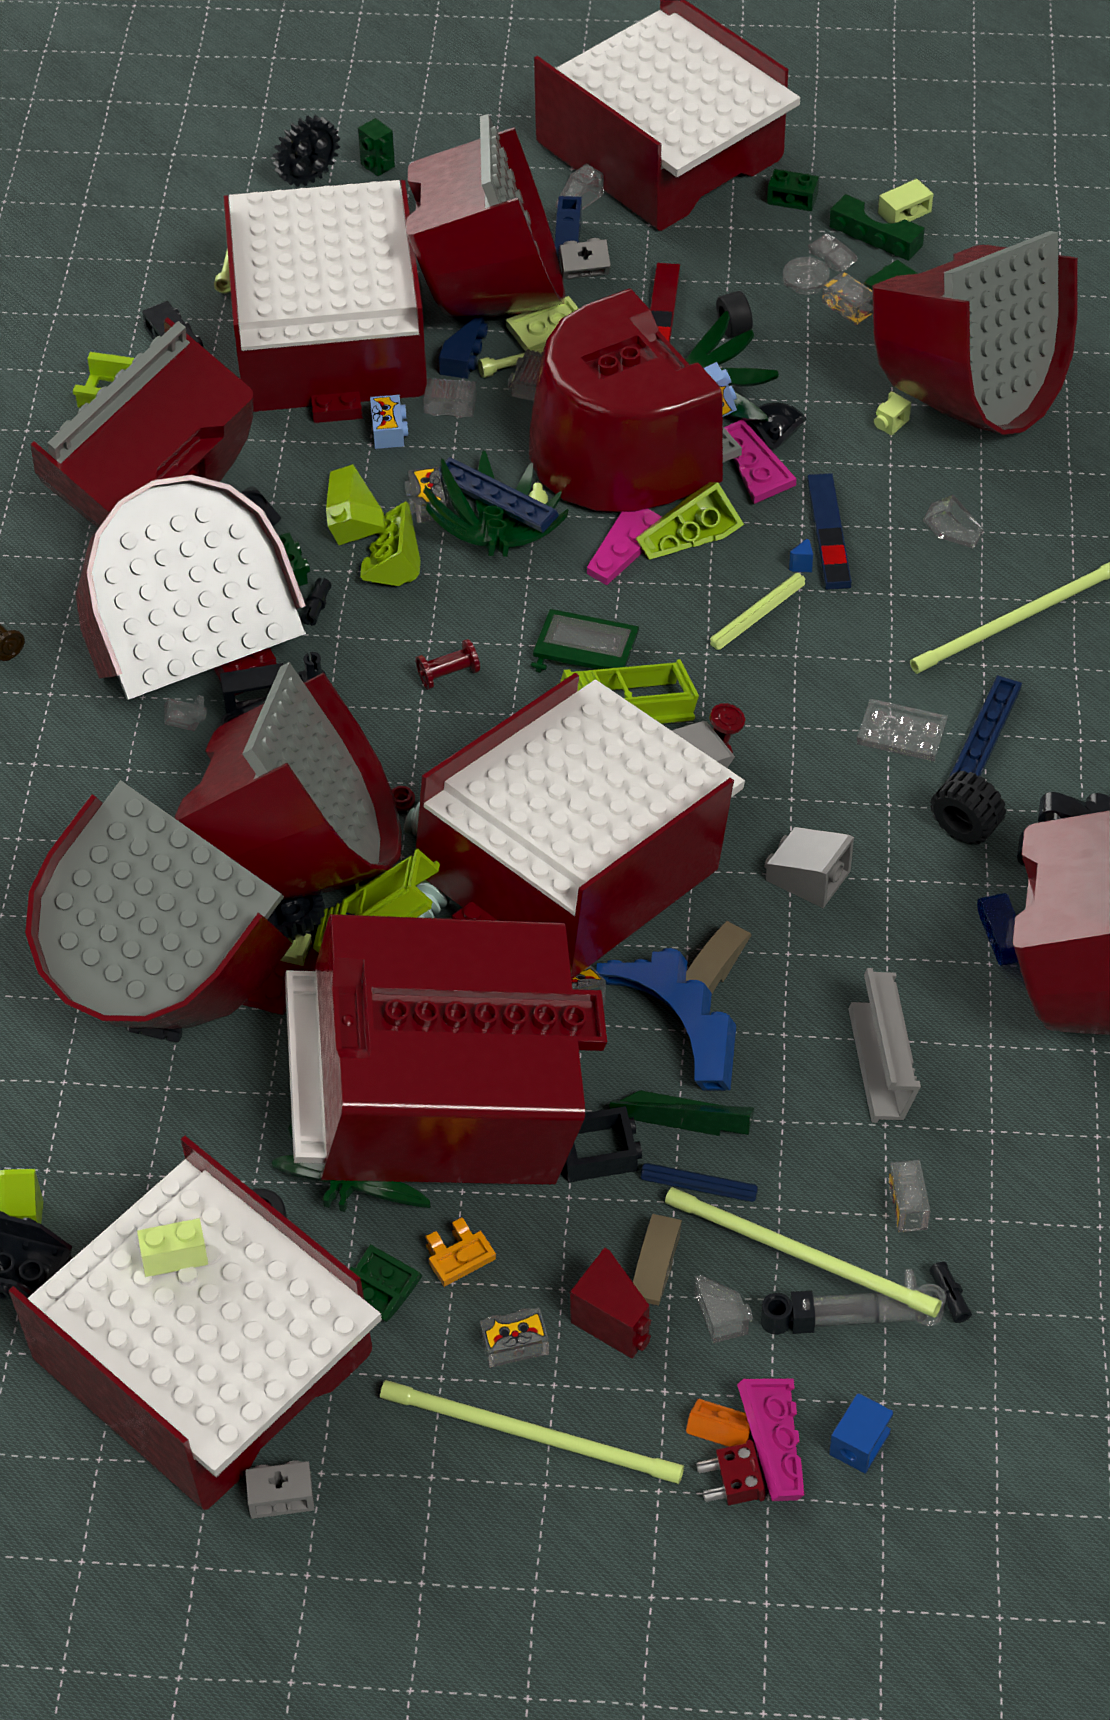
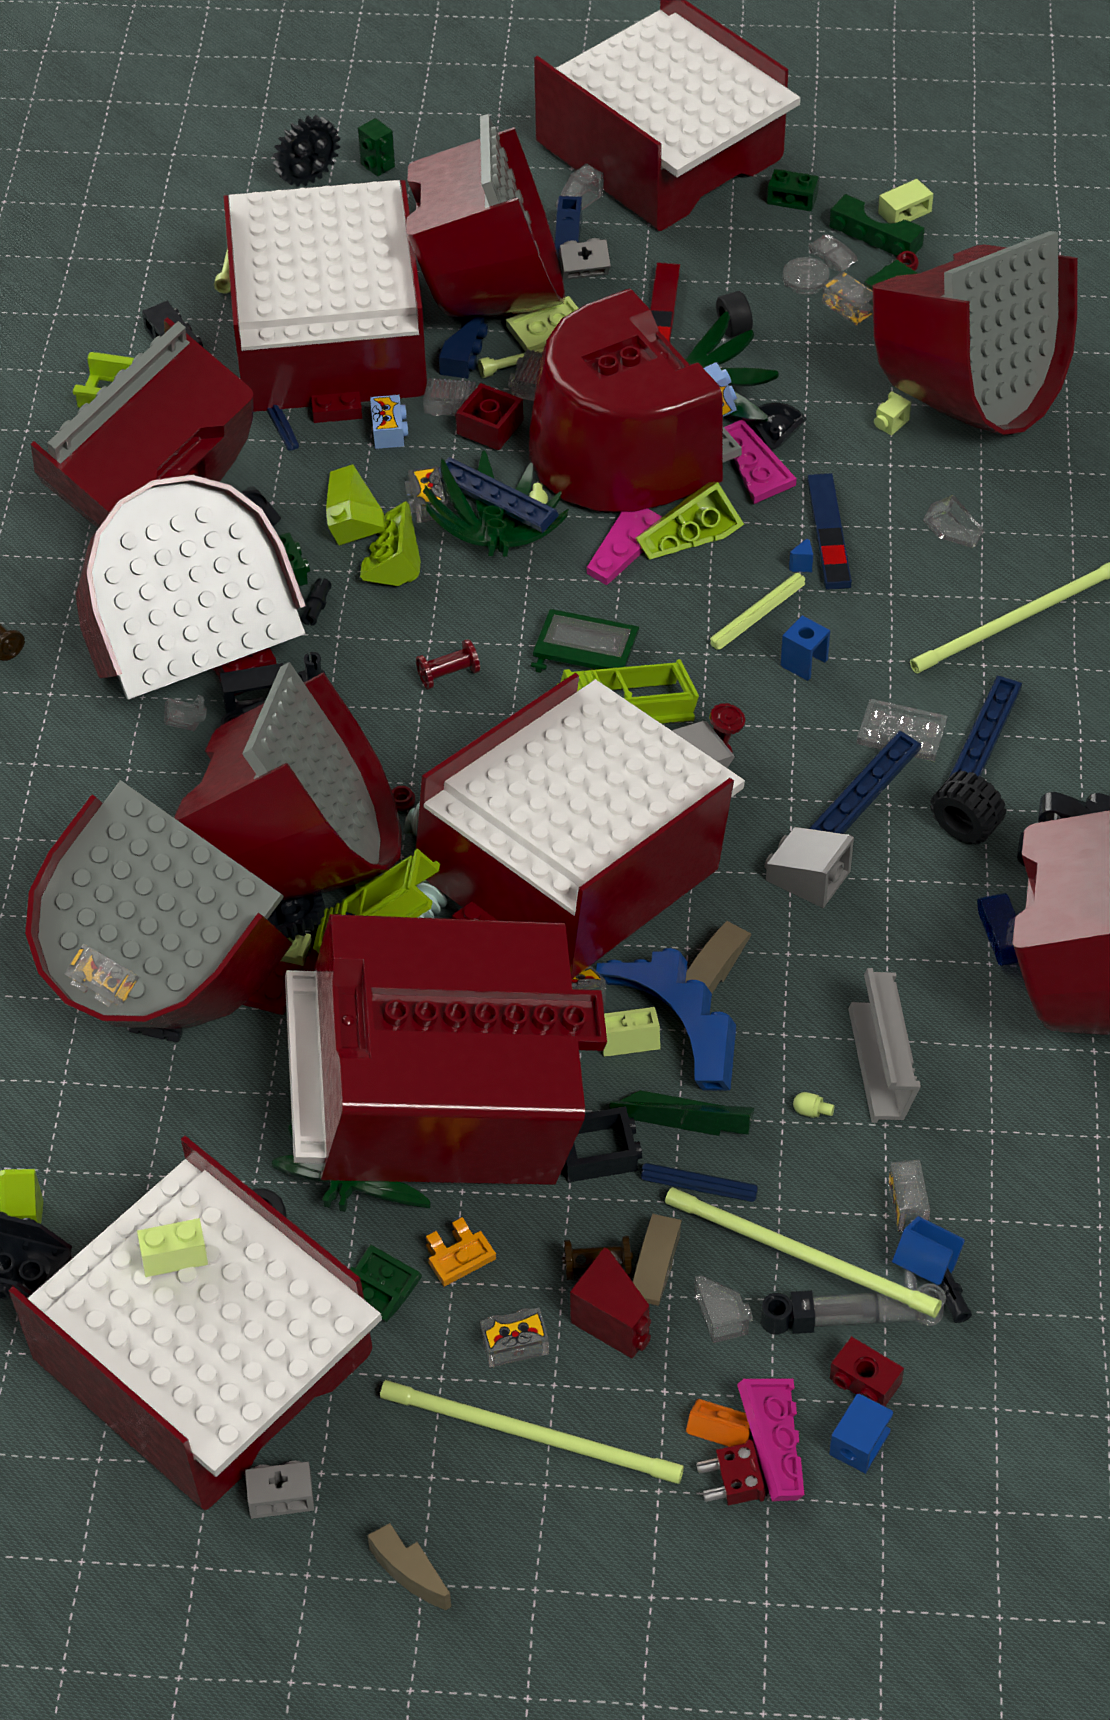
none -> clear brick [65,944,139,1007]
none -> dark blue axle [267,405,299,451]
none -> dark tan slope [368,1523,451,1610]
none -> dark red brick [456,383,524,450]
none -> dark brown hose [562,1236,633,1280]
none -> yellowish green hinge [603,1007,660,1057]
none -> blue piece [781,615,830,681]
none -> yellowish green cylinder [793,1092,835,1118]
none -> dark blue tile [809,730,921,834]
none -> dark red brick [830,1336,904,1407]
none -> blue piece [892,1216,965,1285]
none -> dark red plate [896,251,919,271]

